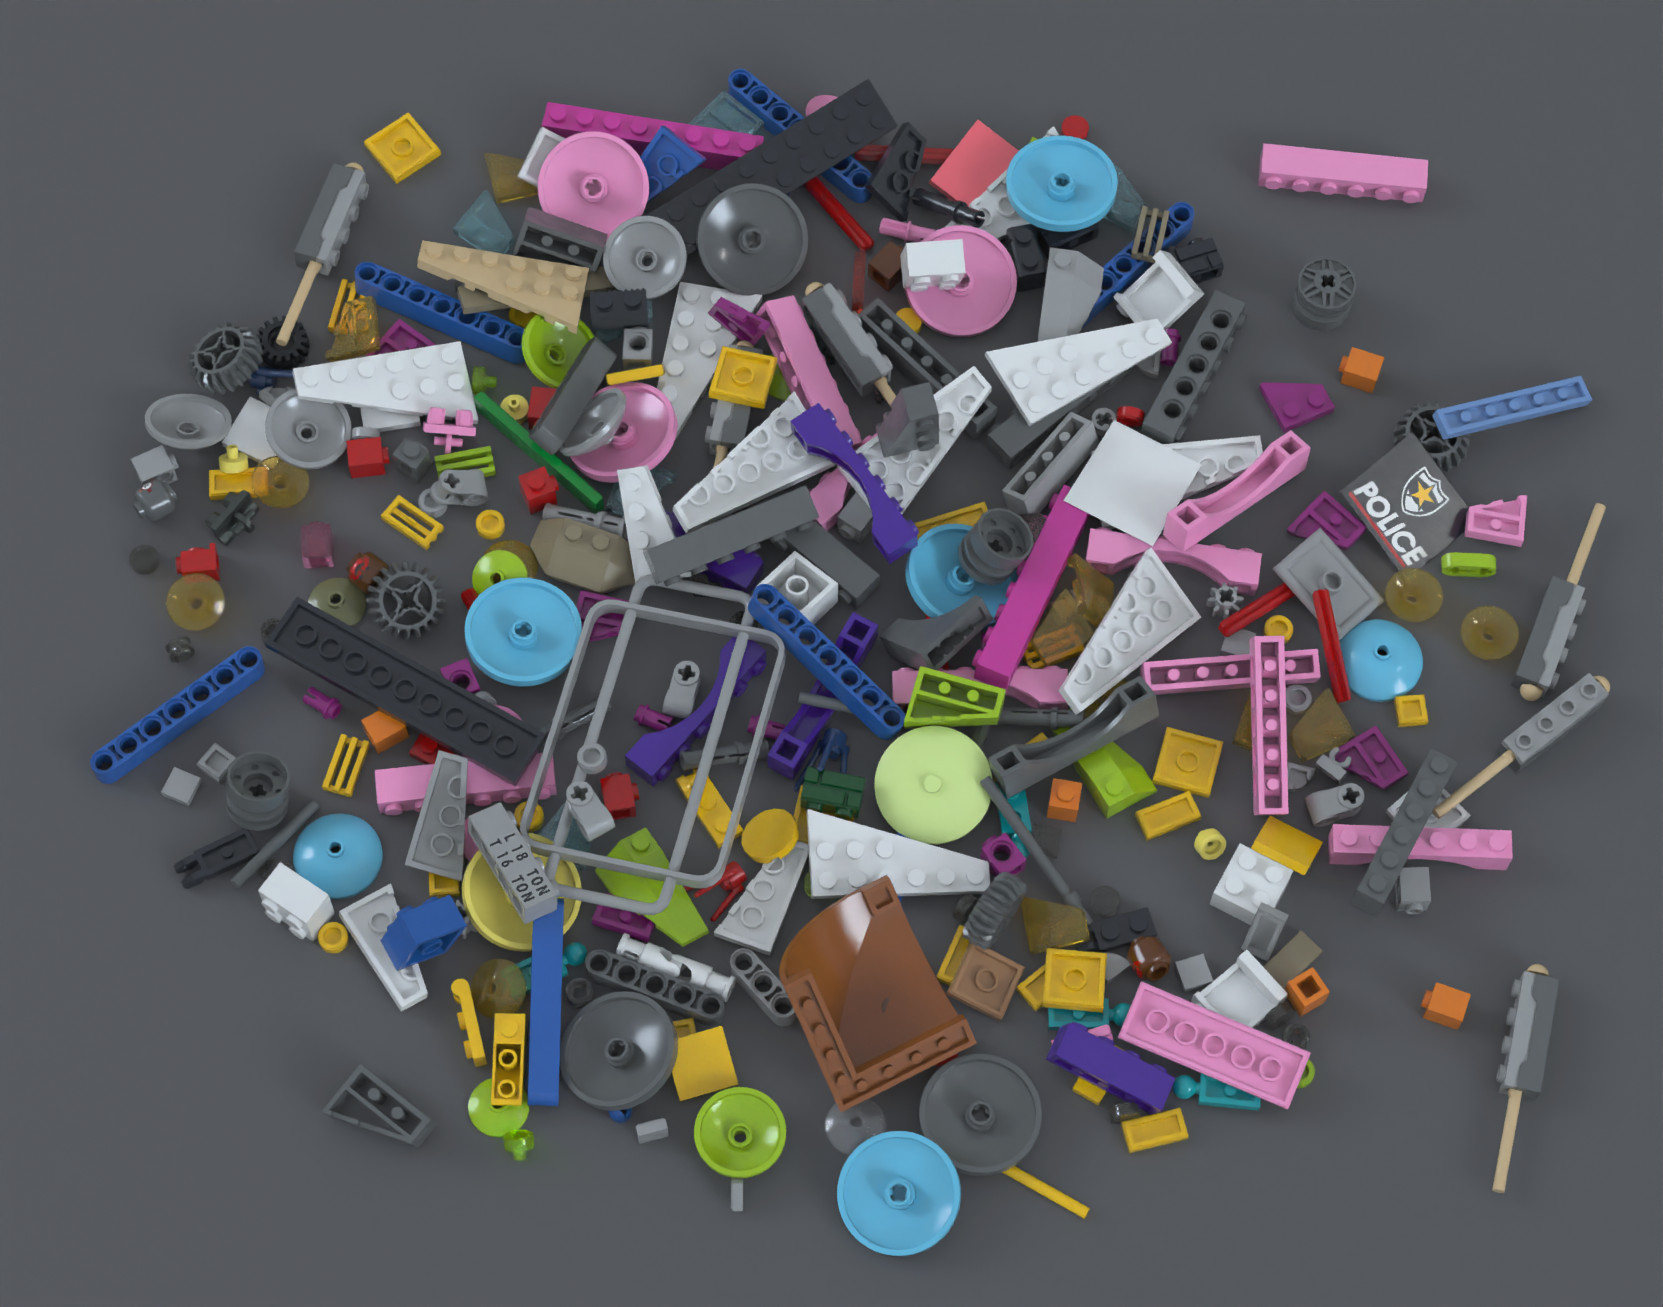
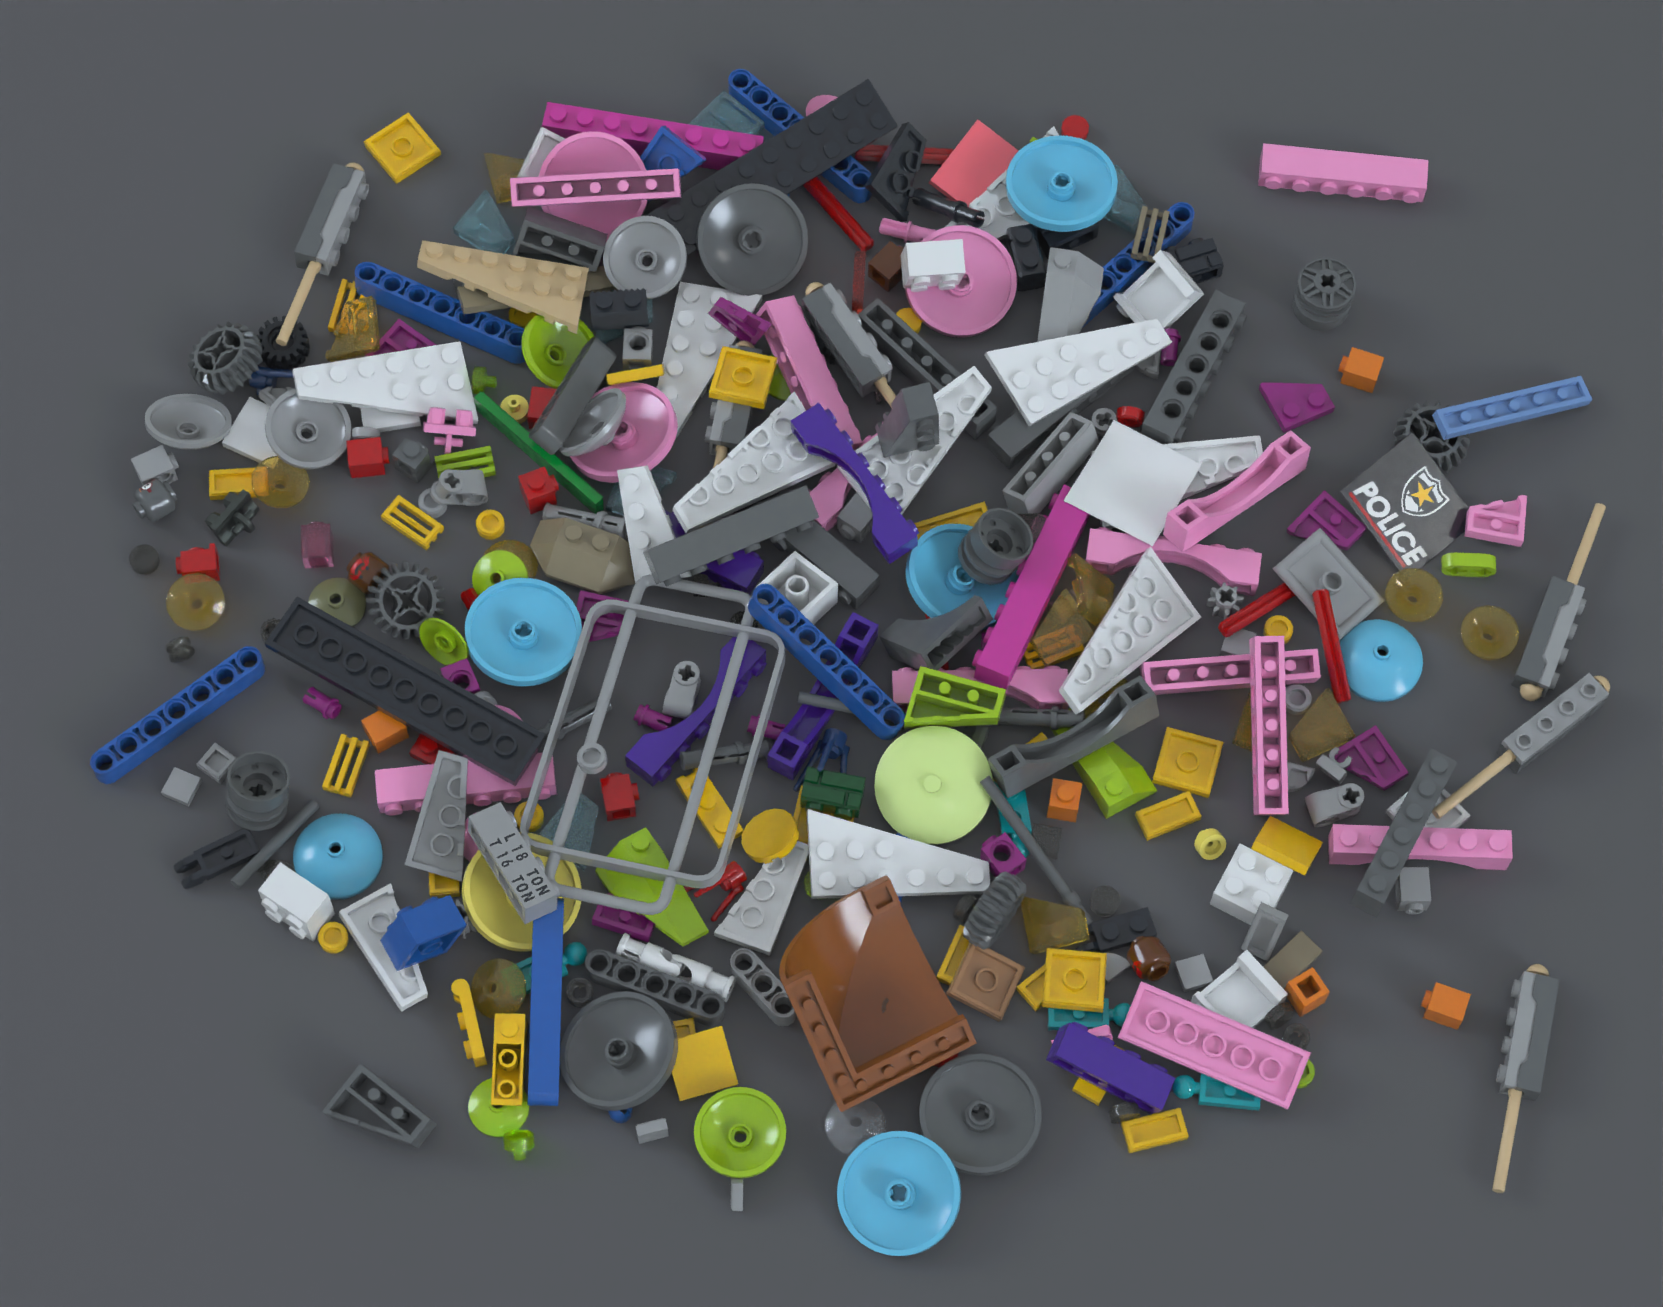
light yellow tile [219,445,249,473] -> none
light grey piece [566,781,615,842] -> none
yellow bar [1002,1166,1090,1219] -> none
yellow tile [1394,694,1428,727] -> none
none -> lime dish [419,618,469,666]
none -> bright pink brick [510,168,681,207]

